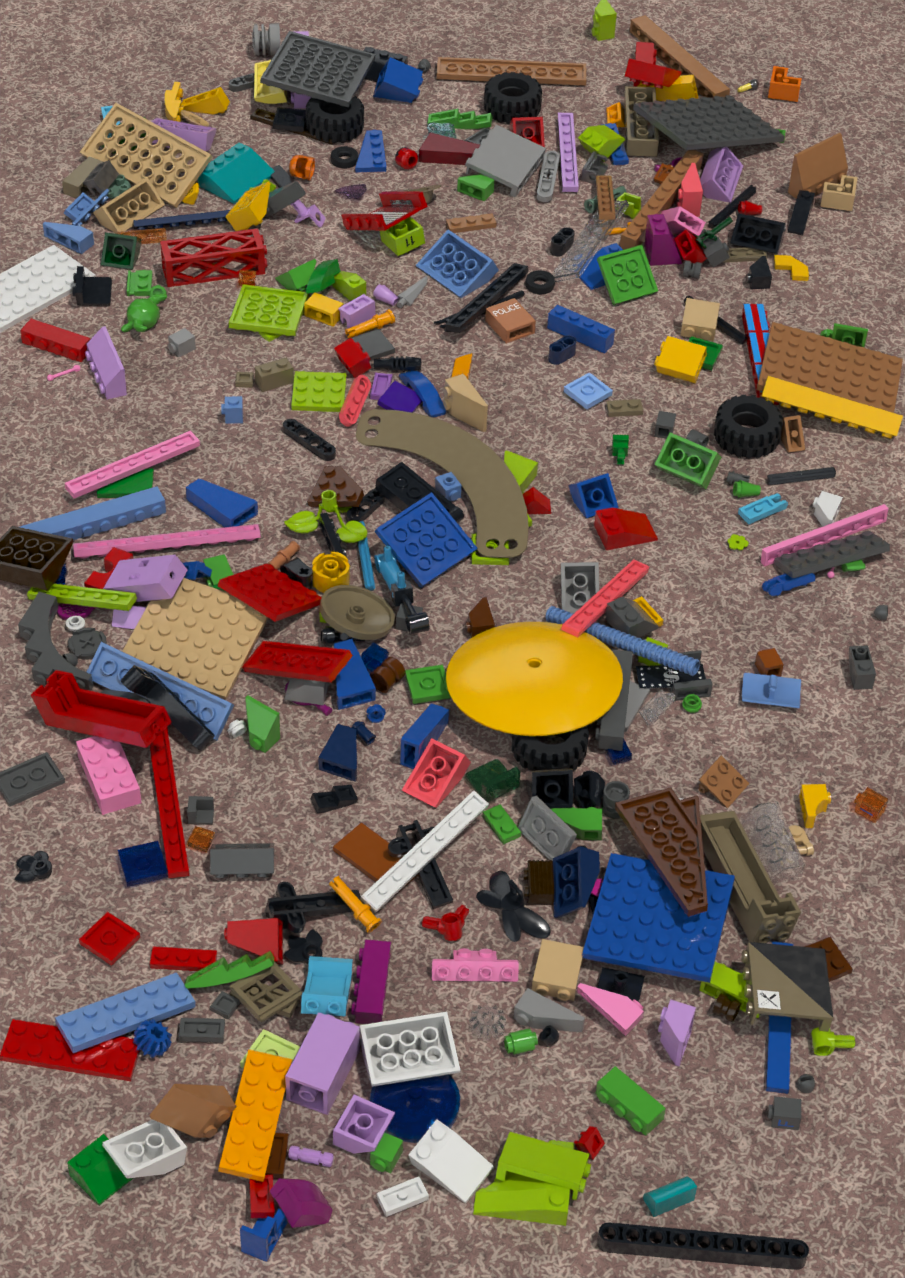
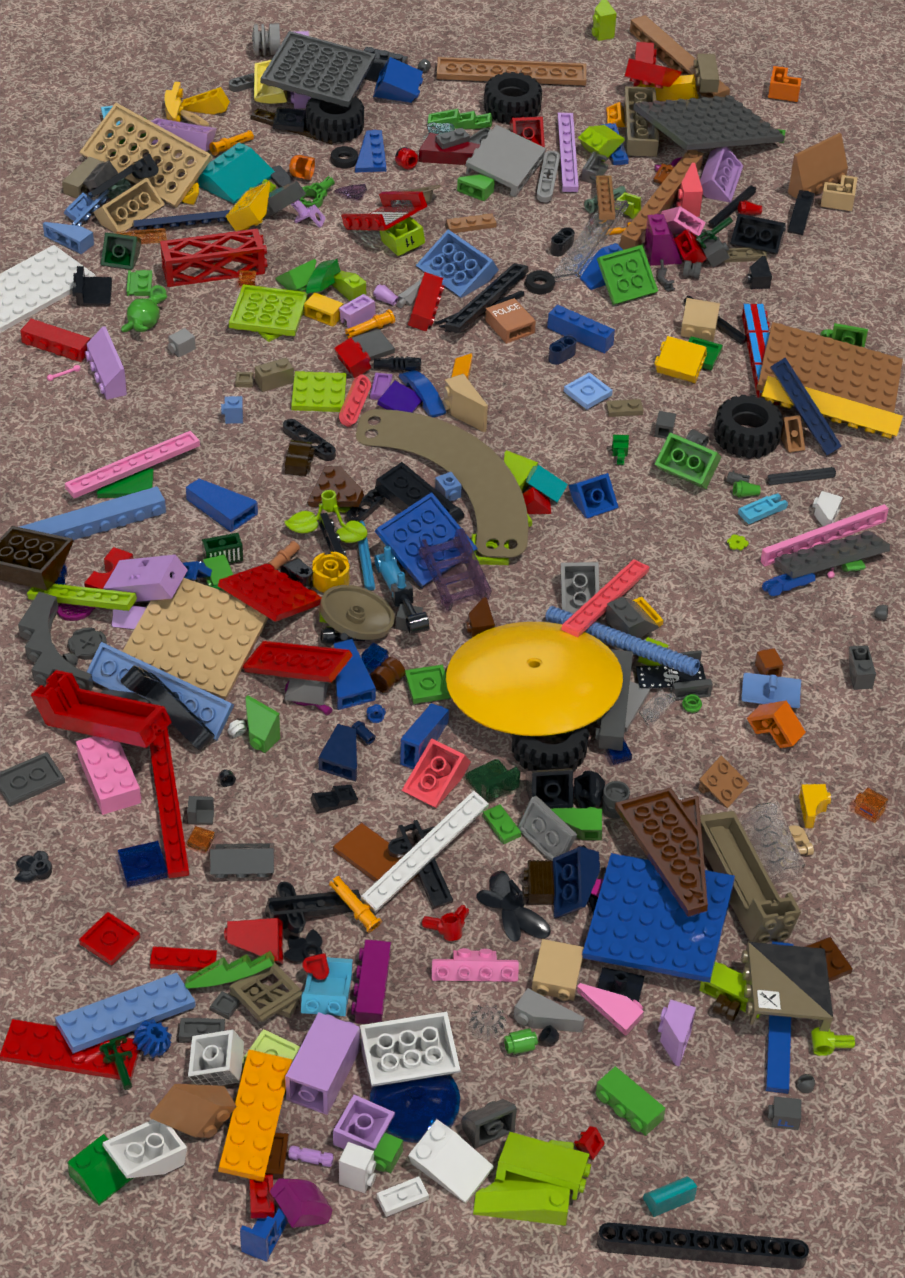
white plate [66,616,85,633] -> none
bright pink plate [73,524,261,559] -> none
red slope [594,507,658,551] -> none
piece [737,79,759,92] -> none
yellow tile [774,255,809,281] -> none
none -> black piece [87,154,159,198]
none -> dark green piece [99,1036,133,1090]
none -> white brick [188,1030,244,1086]
none -> dark green brick [202,532,243,564]
none -> light orange pin [209,130,254,156]
none -> black hinge [218,769,236,787]
none -> dark brown brick [285,440,315,476]
none -> bright green pin [299,176,335,208]
none -> red tile [302,953,329,980]
none -> white brick [339,1142,376,1193]
none -> red brick [408,272,444,331]
none -> clear purple fence [418,528,492,611]
none -> dark grey plate [435,128,470,149]
none -> dark grey slope [462,1099,517,1149]
none -> teal brick [526,465,568,503]
none -> dark grey piece [657,259,675,291]
none -> dark tan brick [693,53,719,92]
none -> orange brick [746,700,806,748]
none -> dark blue plate [770,357,842,456]

